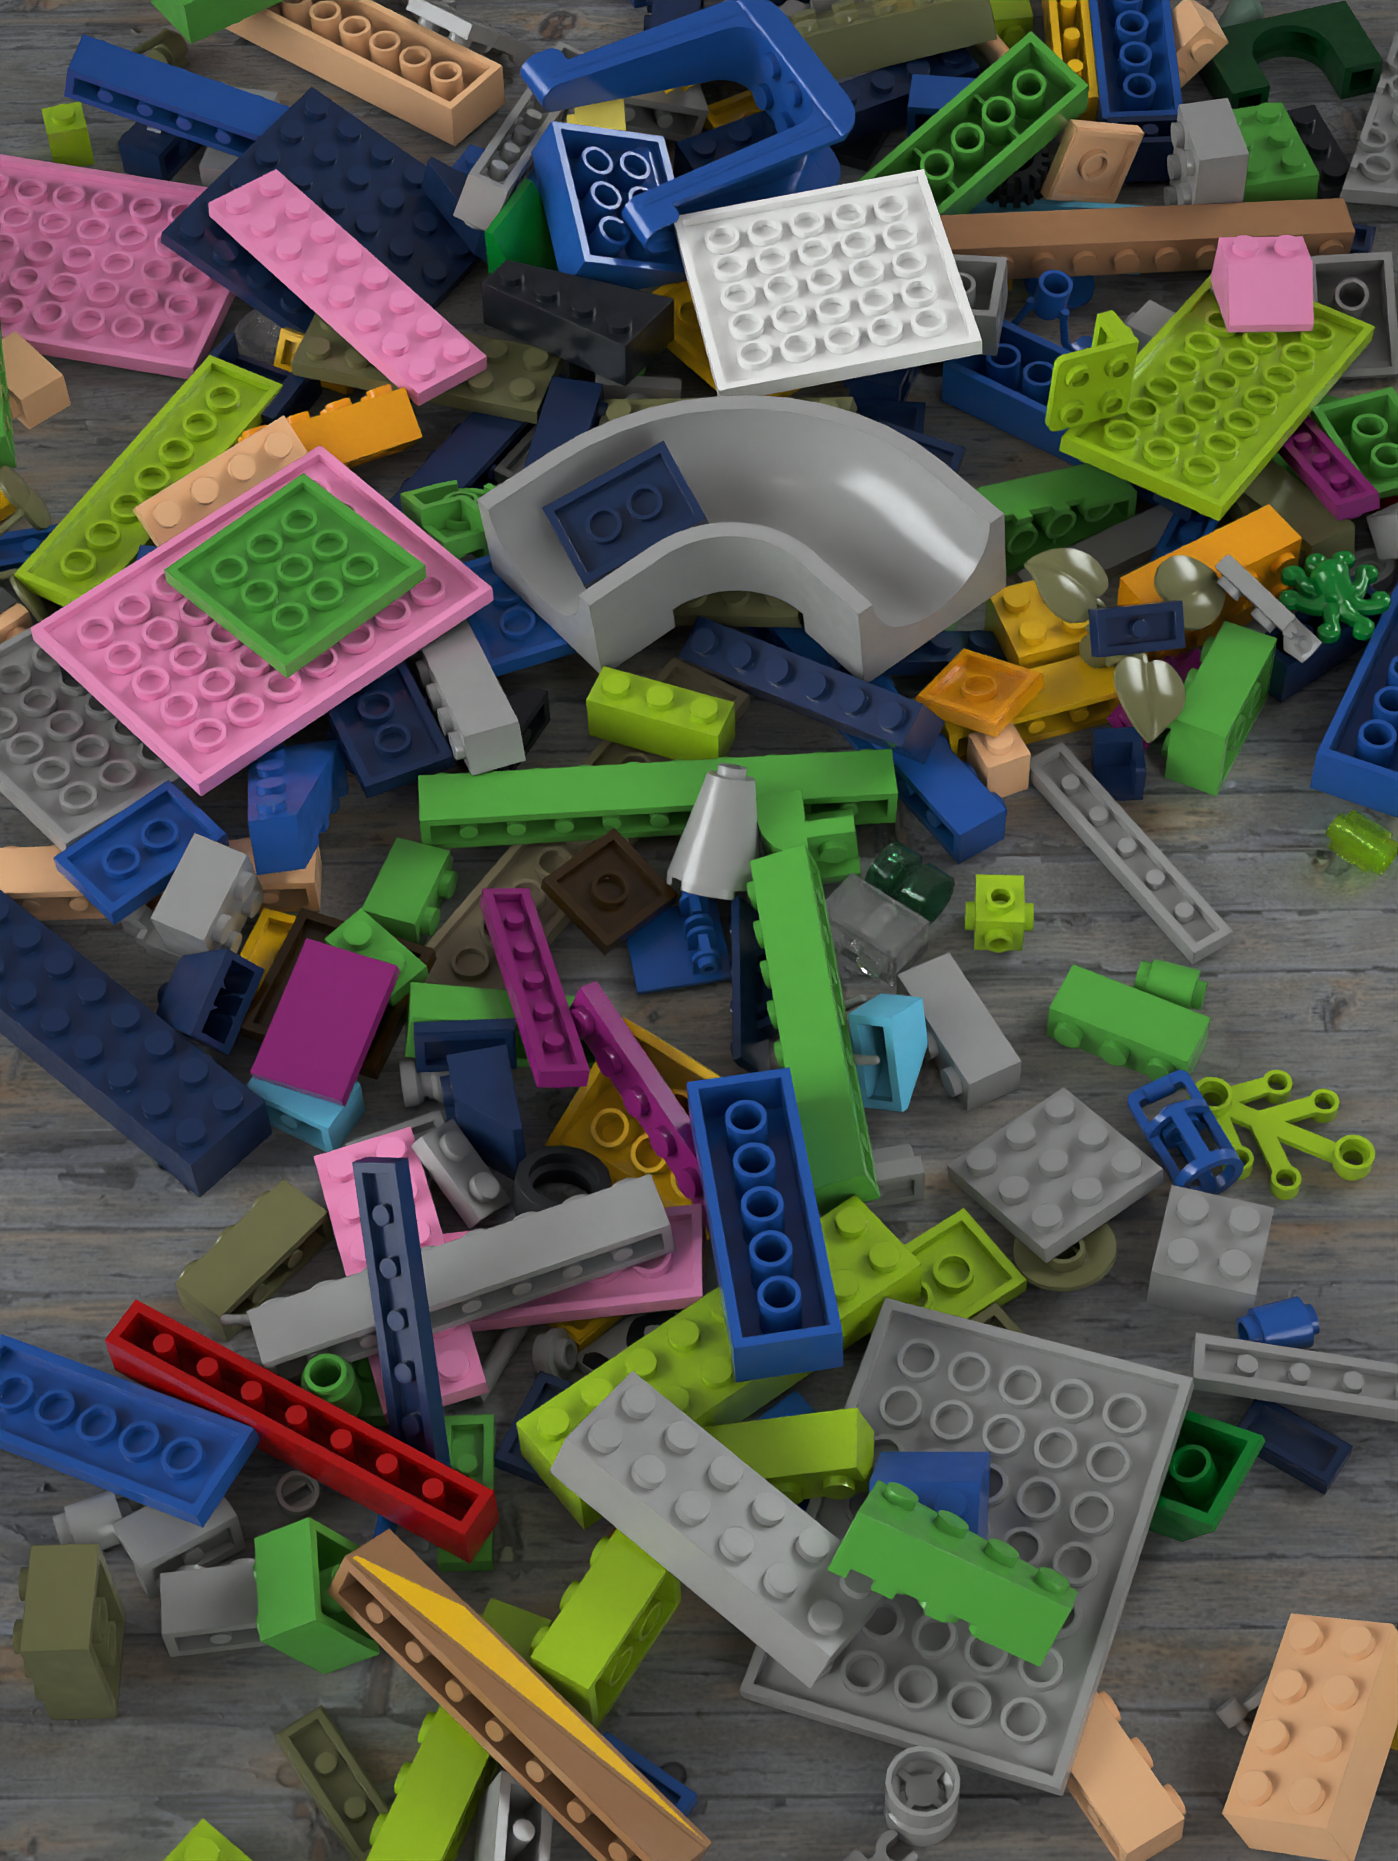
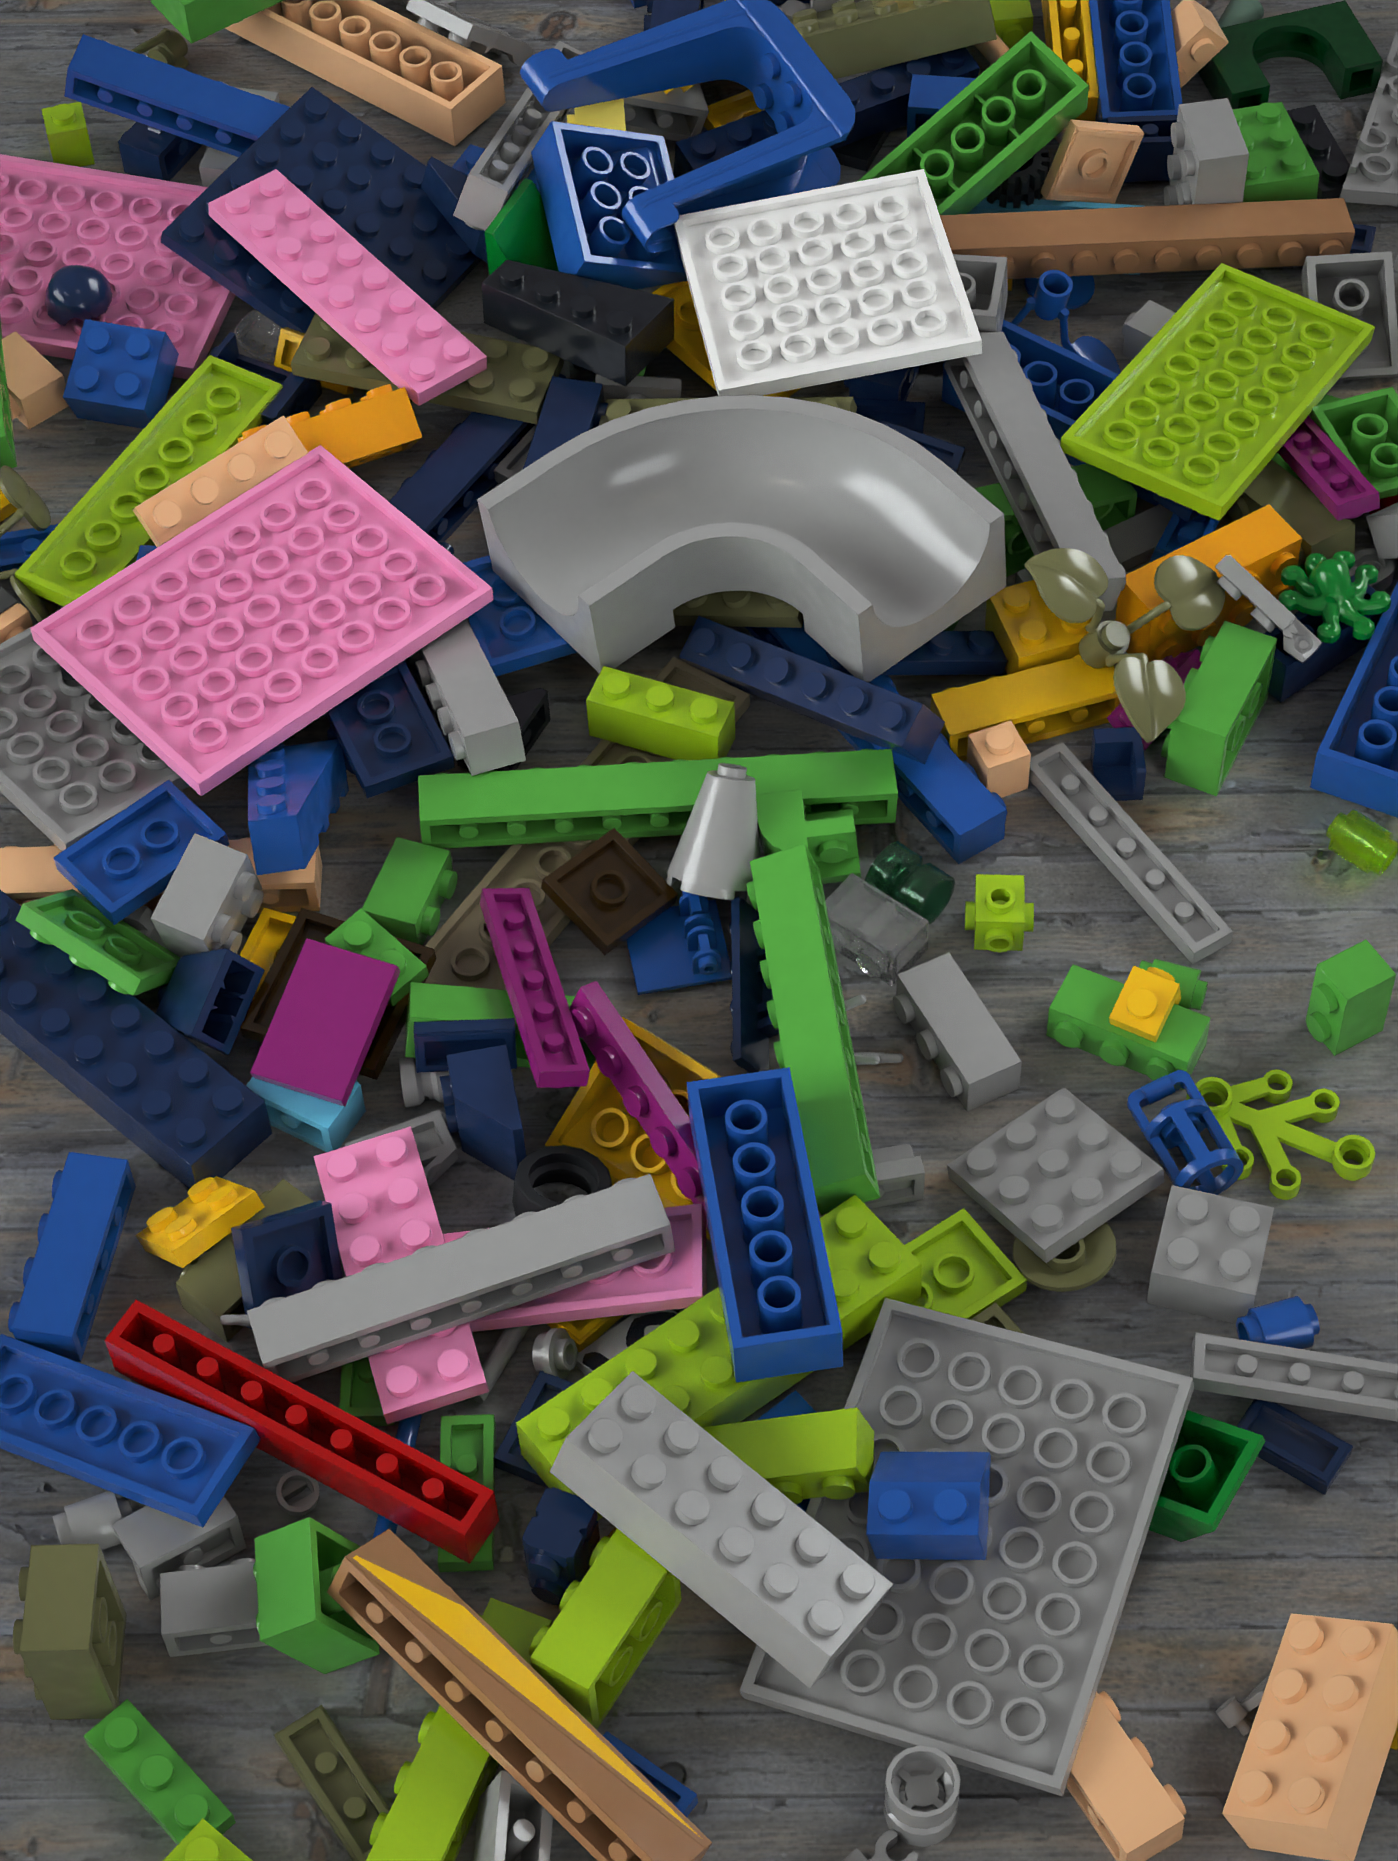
bright green plate [164,473,427,678] -> none
bright green brick [301,1353,362,1417] -> none
dark blue plate [352,1157,451,1468] -> none
bright green brick [400,480,497,559] -> none
light grey plate [411,1119,511,1229] -> none
dark blue plate [542,441,709,589] -> none
bright green wedge [827,1480,1078,1667] -> none
medium azure slope [848,993,928,1112] -> none
light orange tile [915,648,1044,738] -> none
lime bracket [1045,310,1139,432] -> none
dark blue plate [1088,600,1185,657] -> none
bright pink slope [1210,235,1314,332] -> none
none -> blue brick [8,1152,136,1362]
none -> bright green plate [15,889,180,996]
none -> dark blue hair [45,265,112,326]
none -> blue brick [63,319,179,429]
none -> bright green plate [83,1699,236,1845]
none -> yellow plate [135,1176,265,1268]
none -> dark blue plate [231,1200,343,1329]
none -> dark blue brick [522,1487,600,1605]
none -> light grey brick [944,332,1126,611]
none -> yellow bracket [1109,965,1181,1043]
none -> bright green brick [1305,939,1396,1056]

